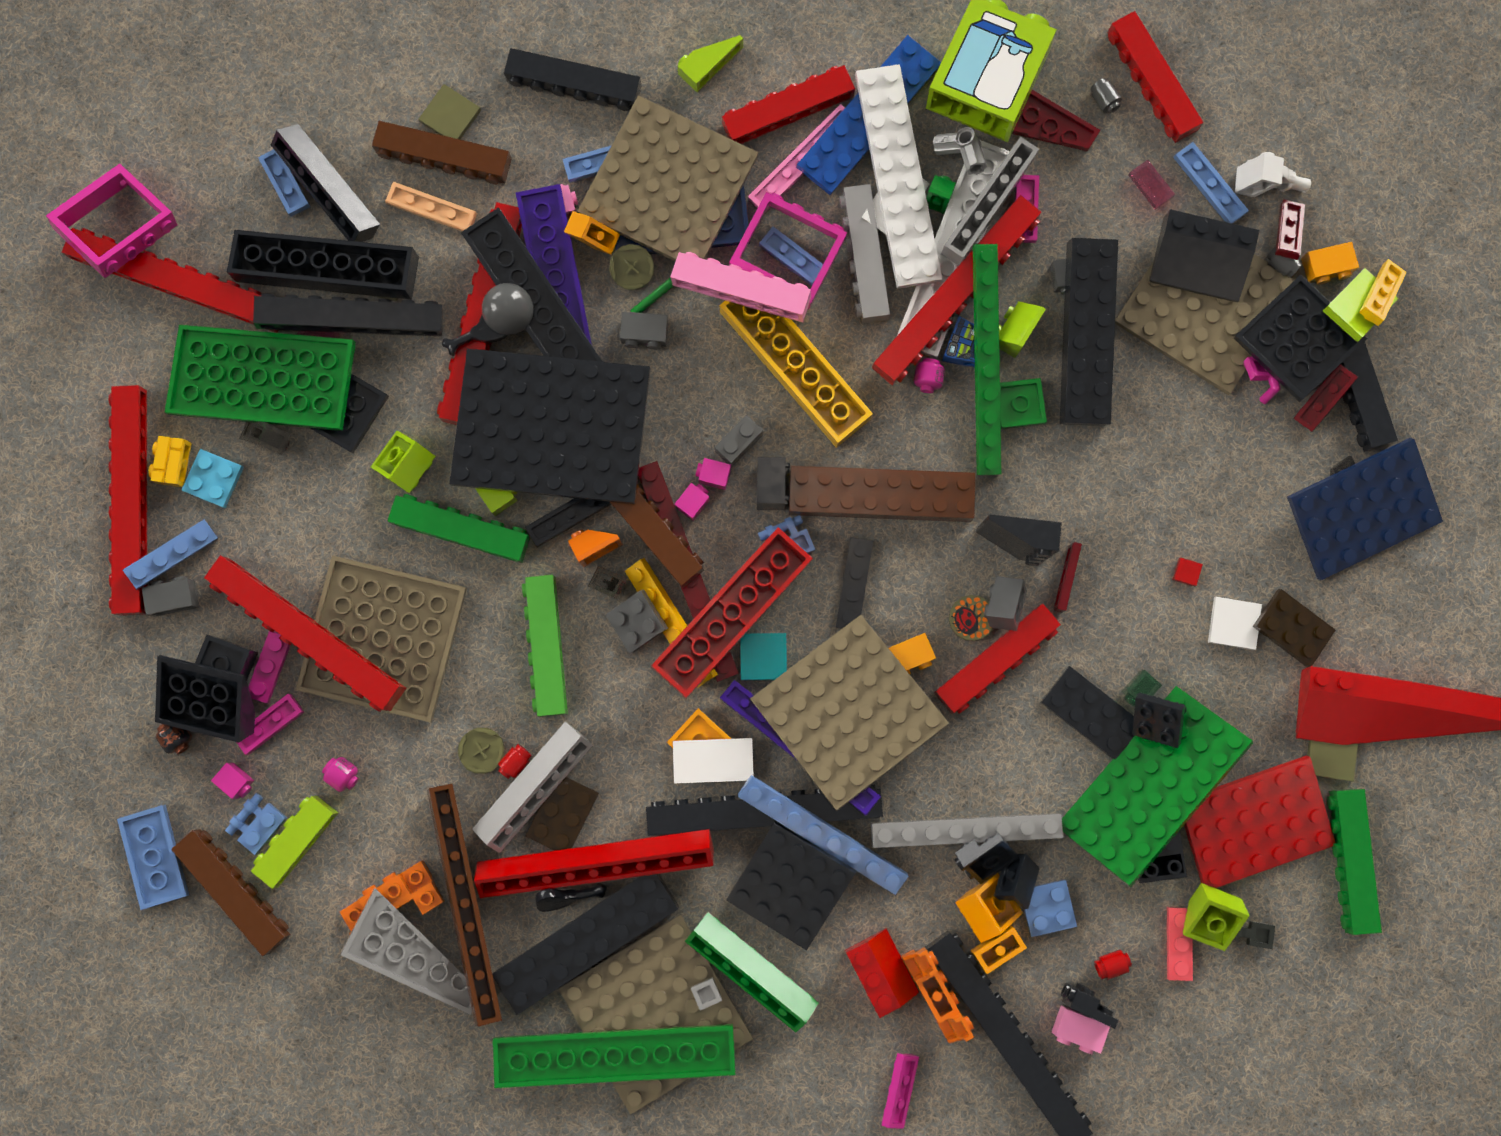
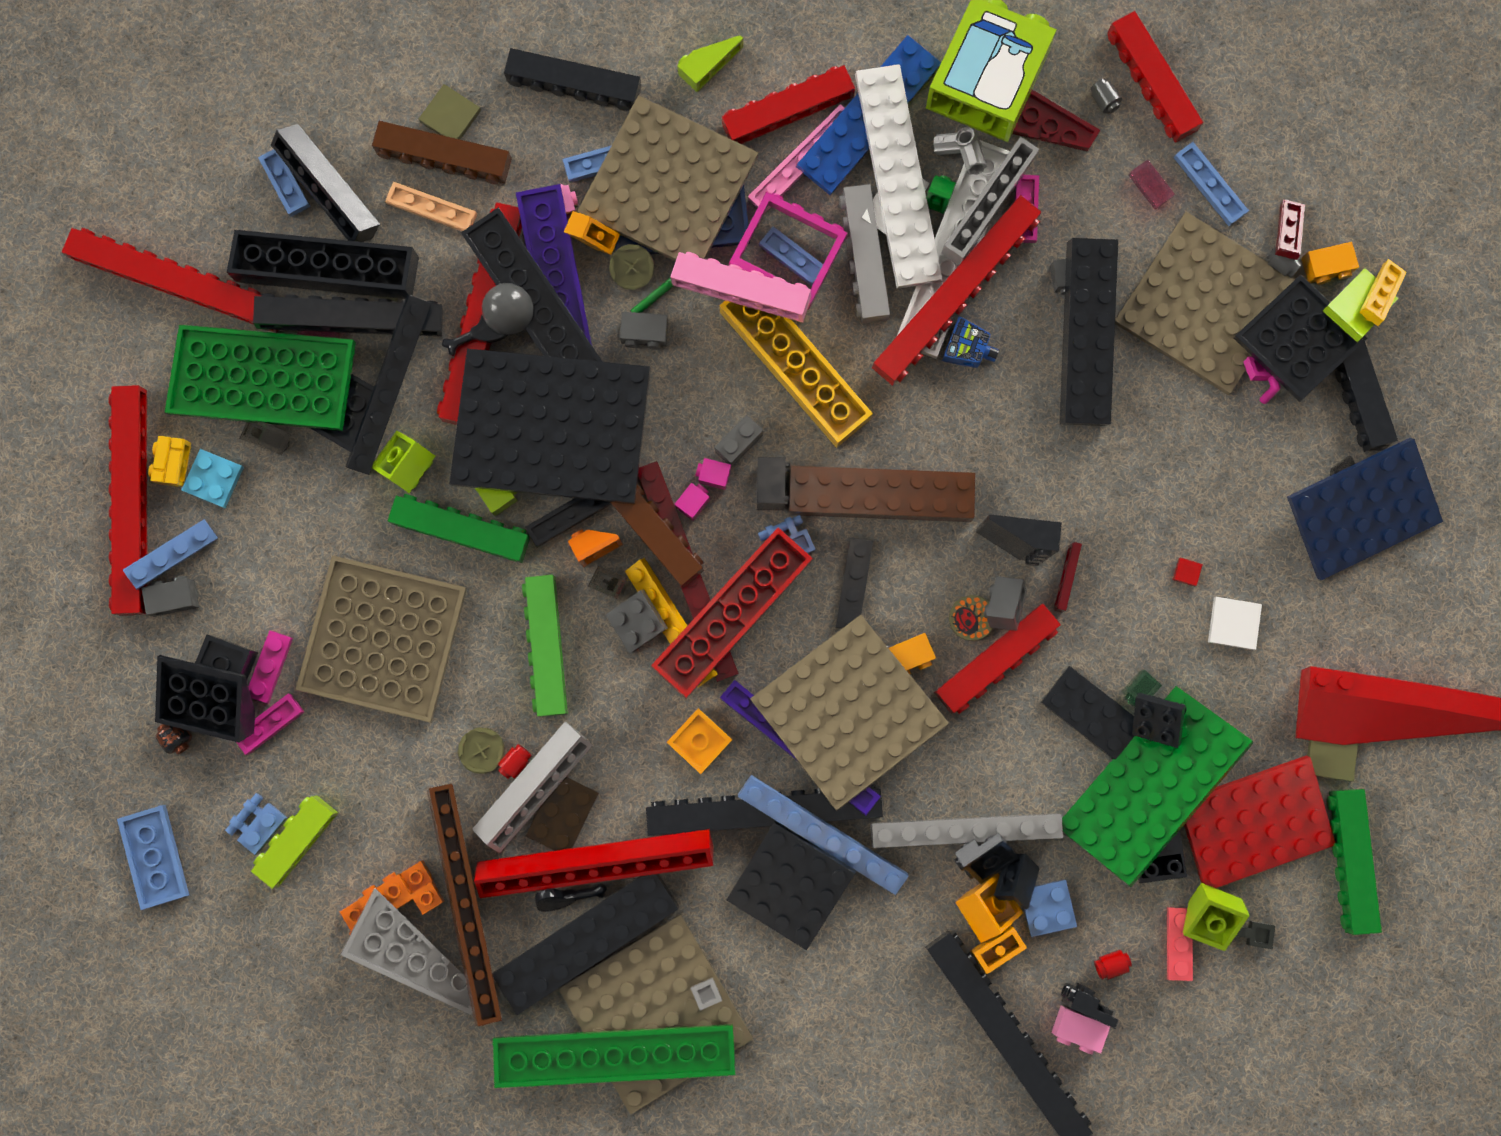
dark pink window [46,163,178,278] -> none
reddish brown brick [171,829,291,956] -> none
red brick [204,555,407,712] -> none
dark pink brick [211,762,254,799] -> none
dark pink head [322,757,359,792] -> none
white sticker [673,738,754,783] -> none
brick [685,912,819,1032] -> none
teal tile [740,633,787,680] -> none
red slope [845,928,920,1018] -> none
dark pink plate [882,1053,919,1129] -> none
orange bracket [901,947,975,1043] -> none
dark pink head [914,358,945,393] -> none
green plate [973,244,1001,475] -> none
lime slope [999,301,1046,358] -> none
green plate [1000,378,1047,429] -> none
black slope [1149,209,1260,303] -> none
white brick [1235,152,1311,197] -> none
dark brown plate [1253,589,1336,667] -> none
dark red plate [1294,364,1358,433] -> none
none -> black plate [345,294,431,475]

